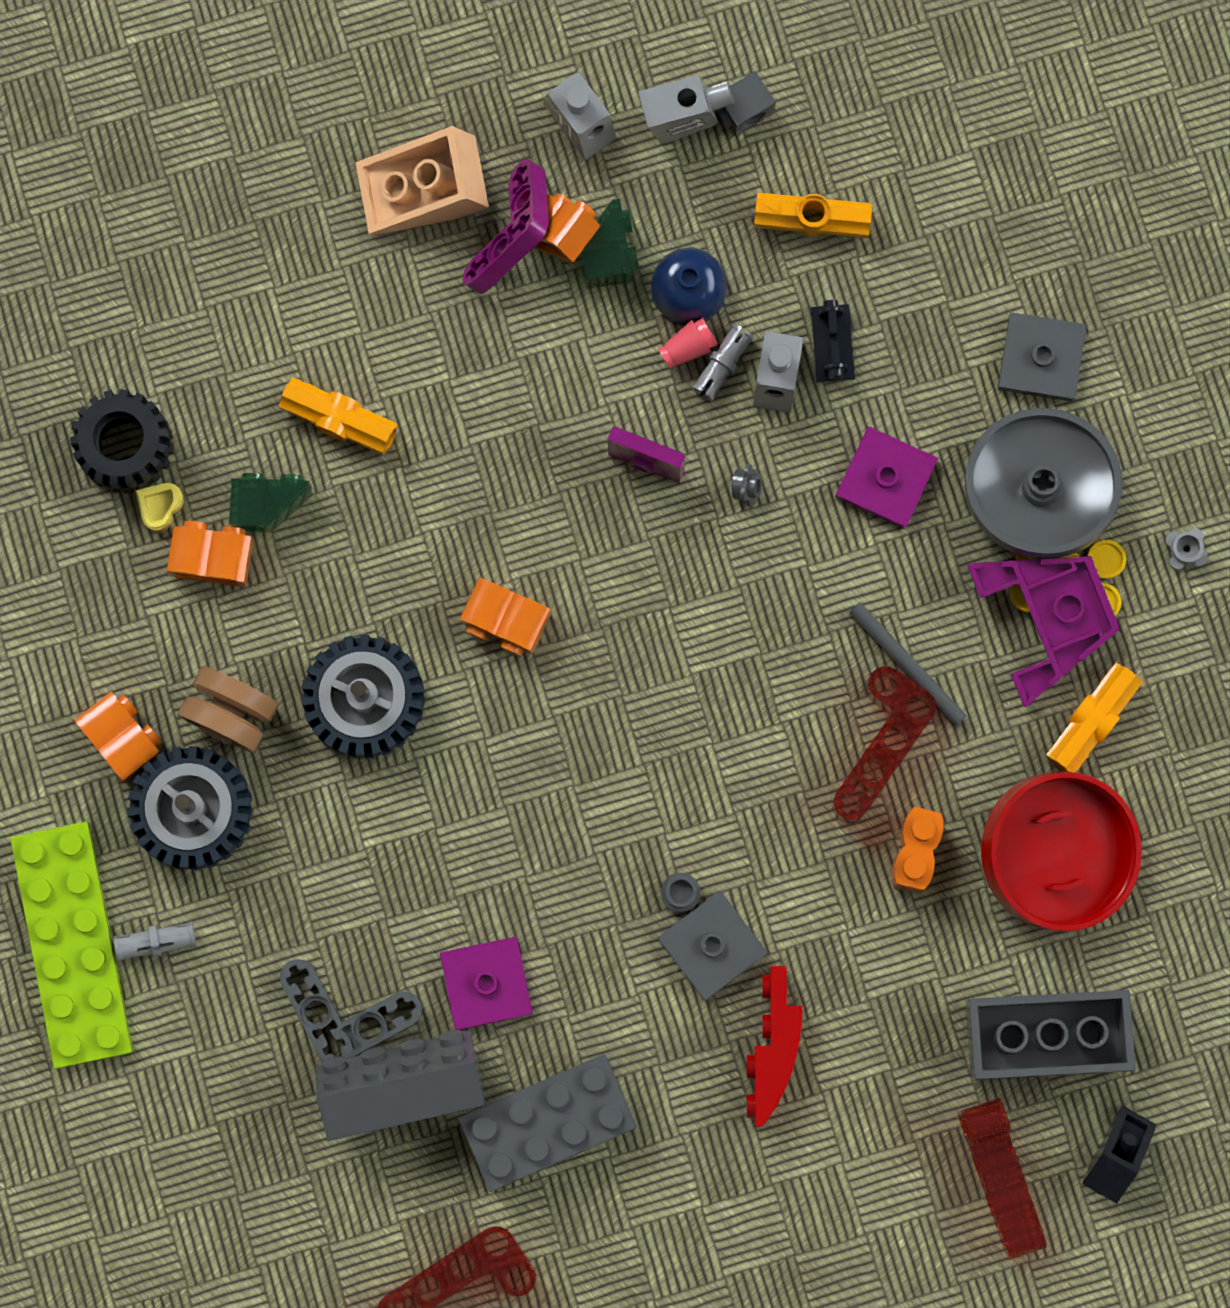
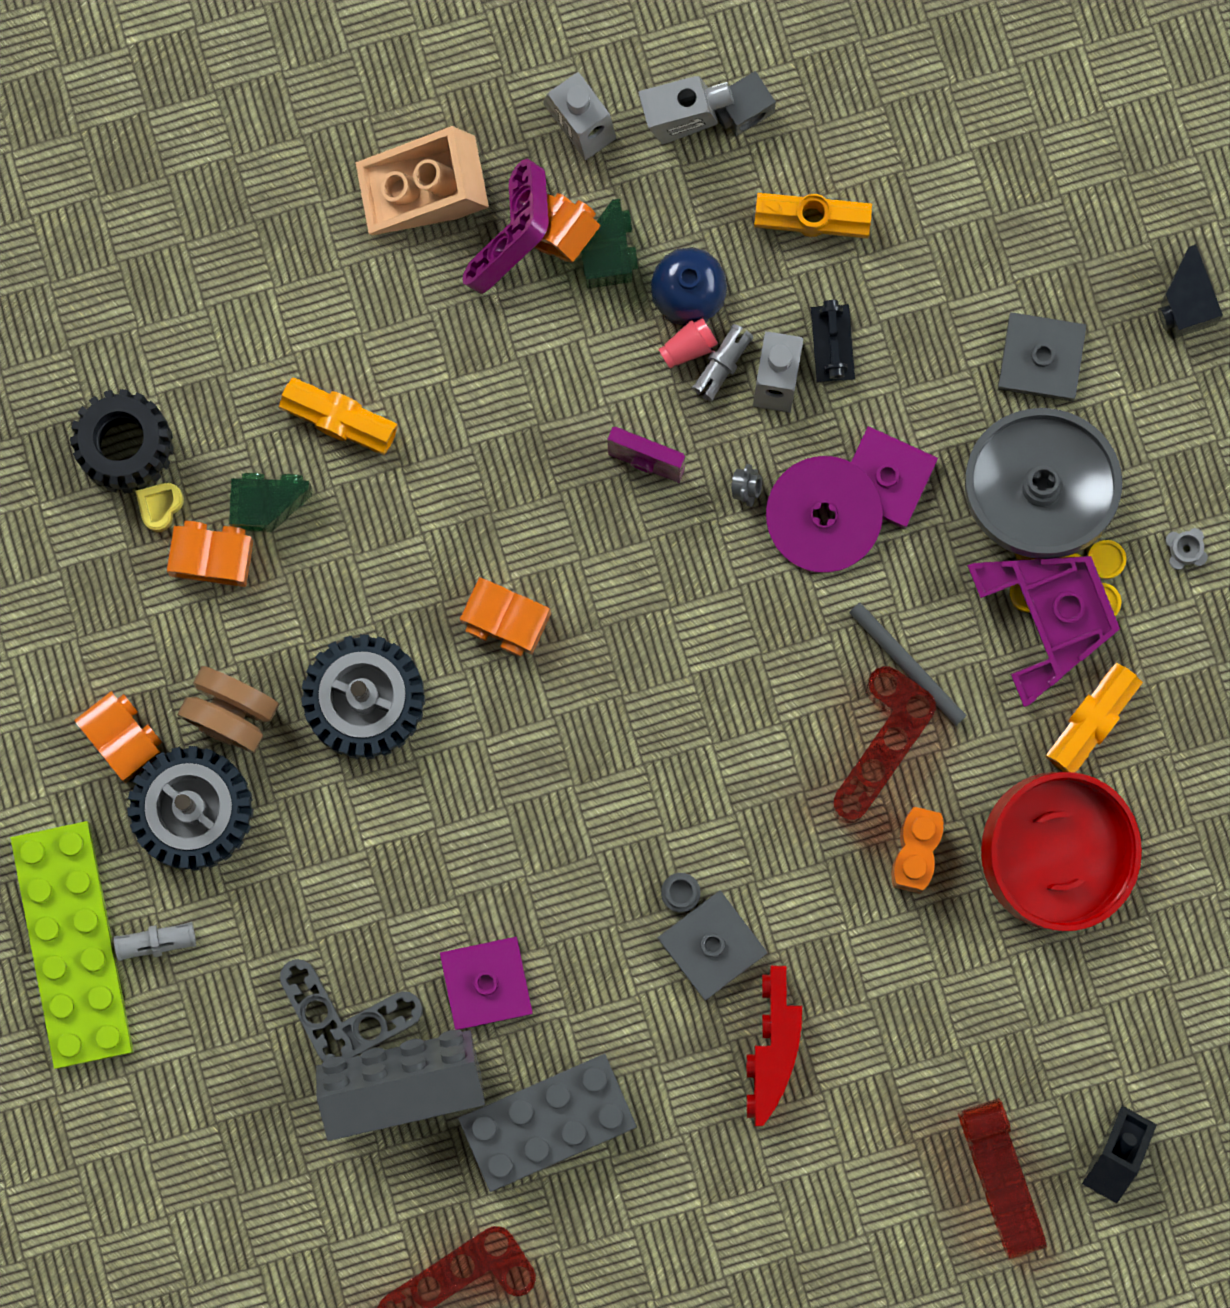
dark grey brick [965,990,1136,1080] -> none
none -> magenta piece [766,456,883,572]
none -> black slope [1158,244,1223,339]

